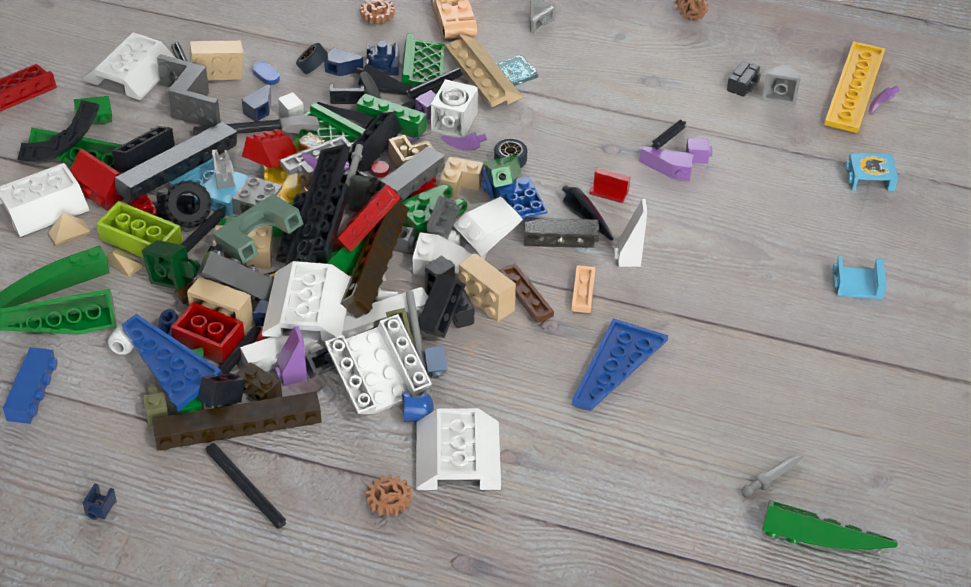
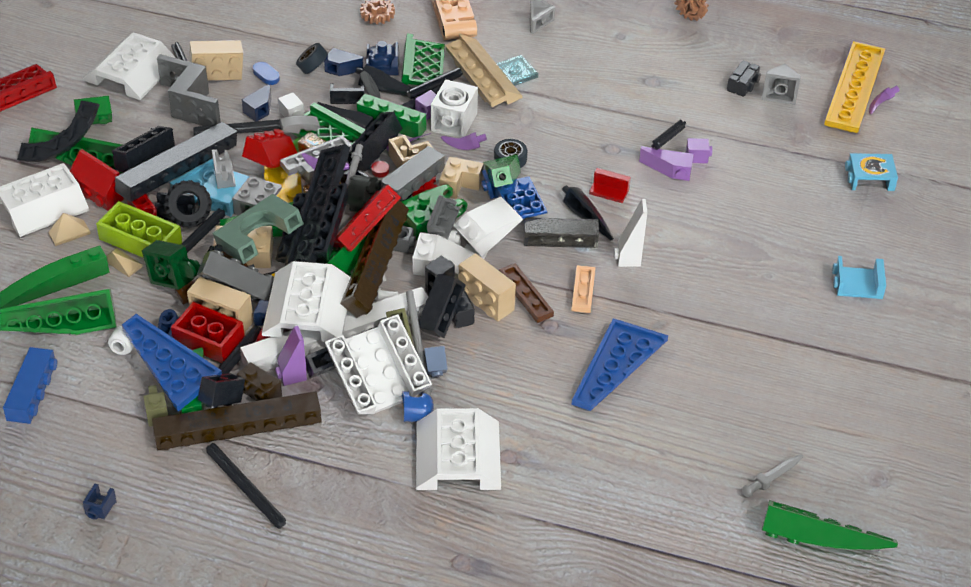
nougat gear [366,474,412,518] -> none

